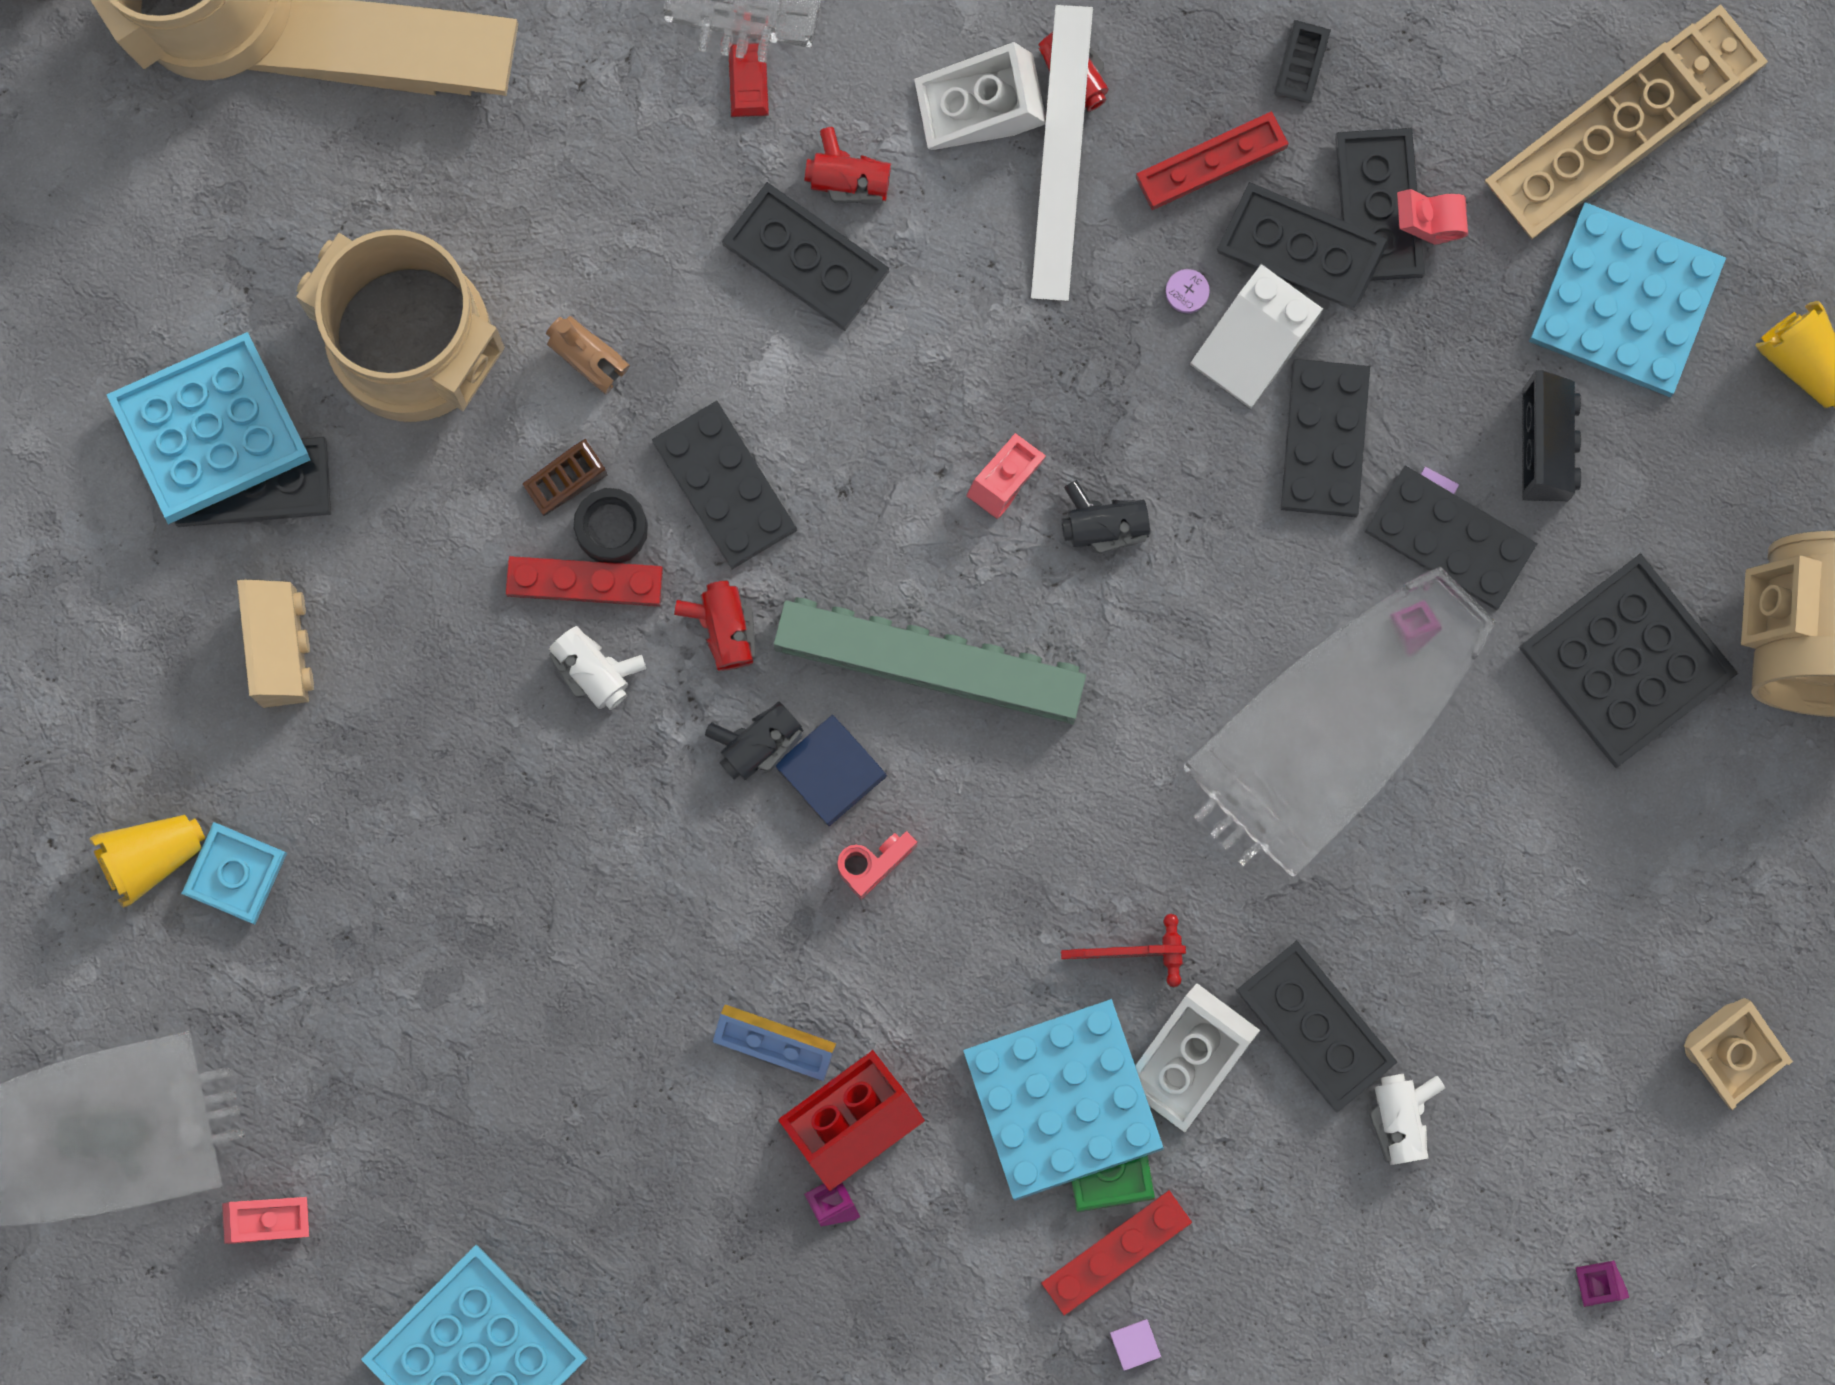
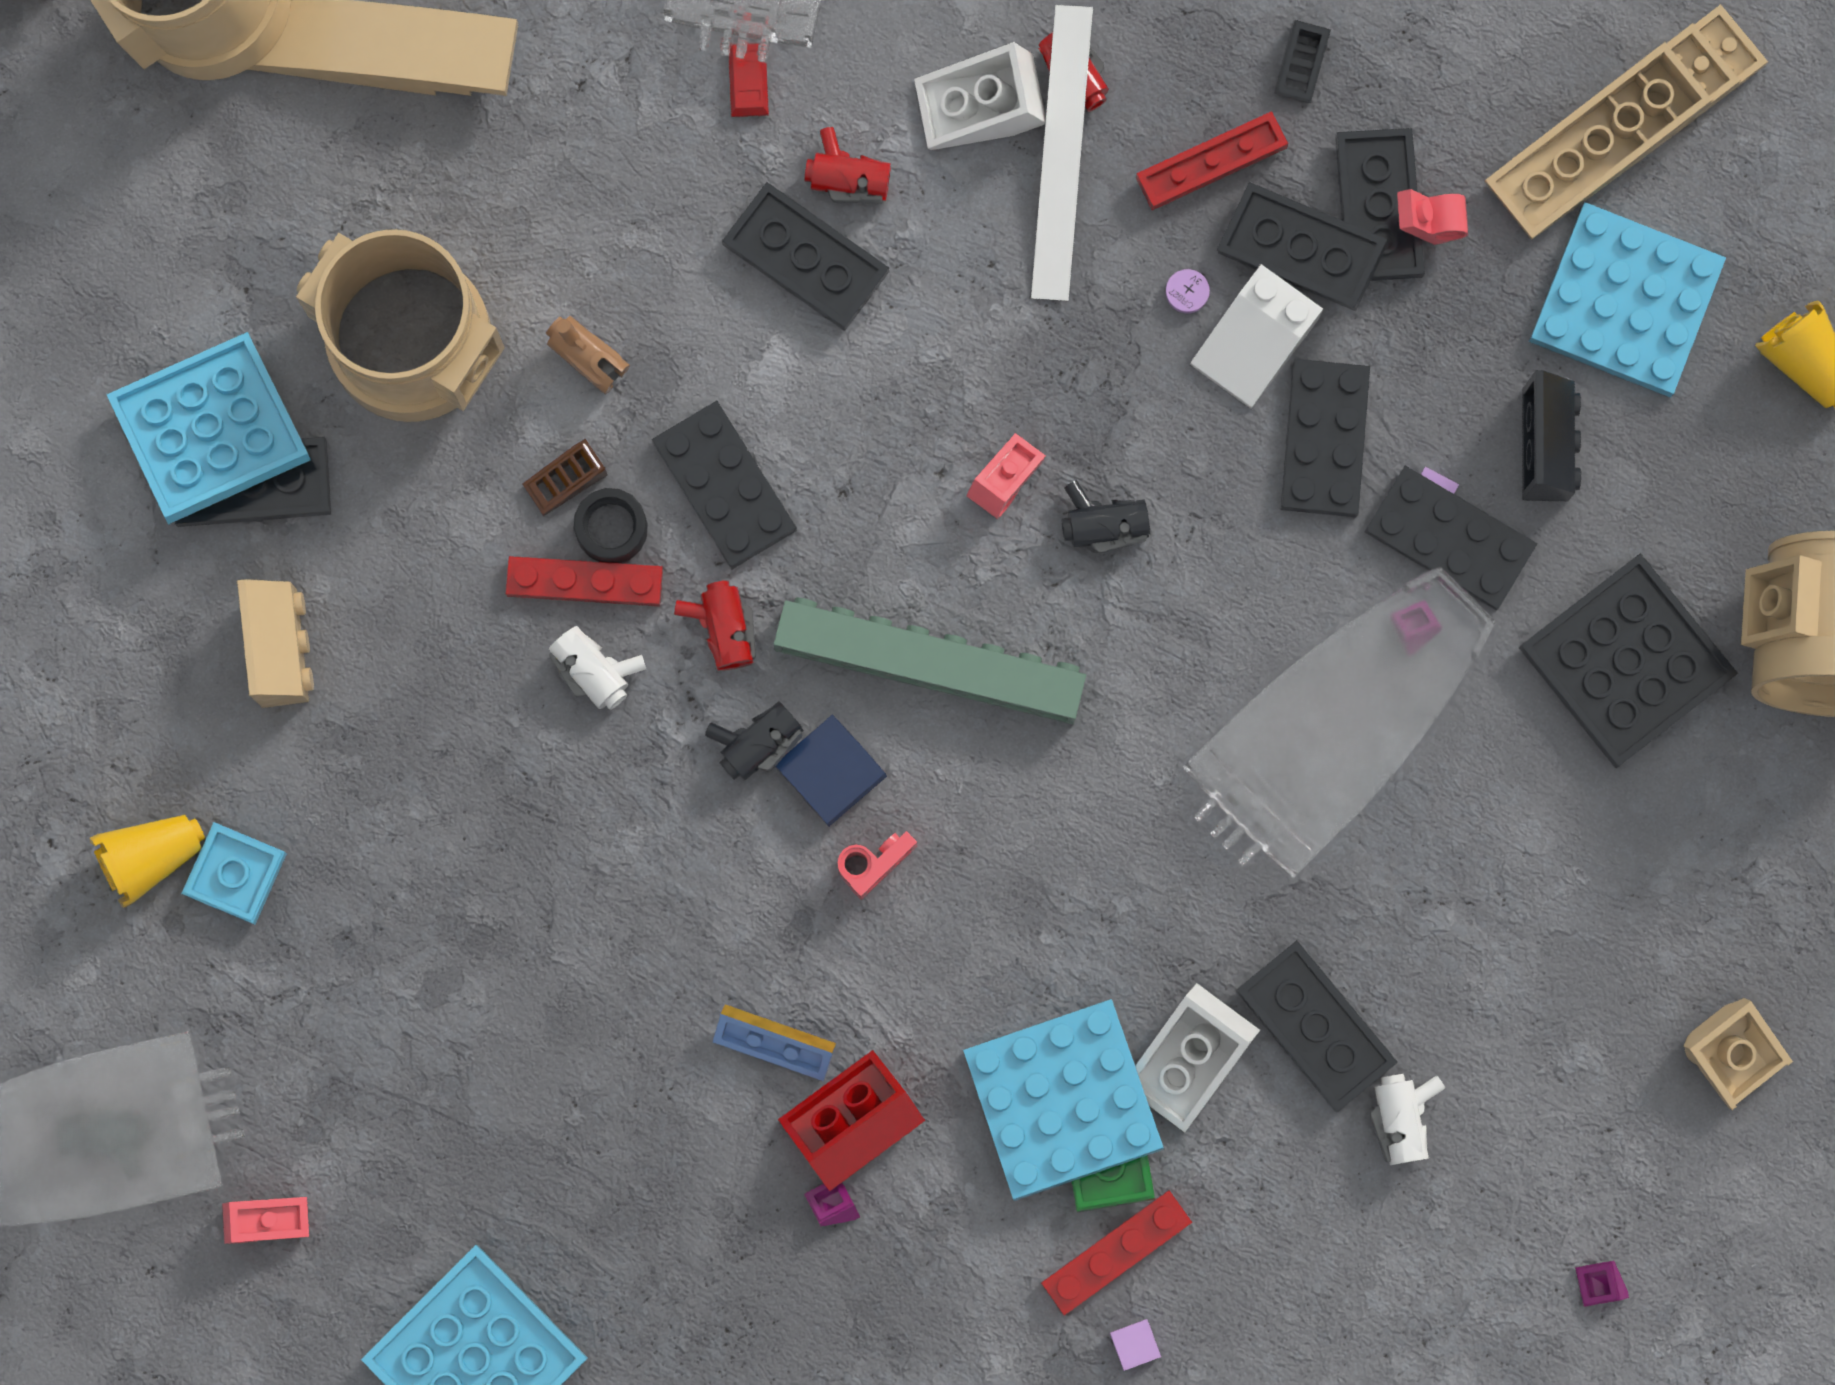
red piece [1061,914,1186,988] -> none

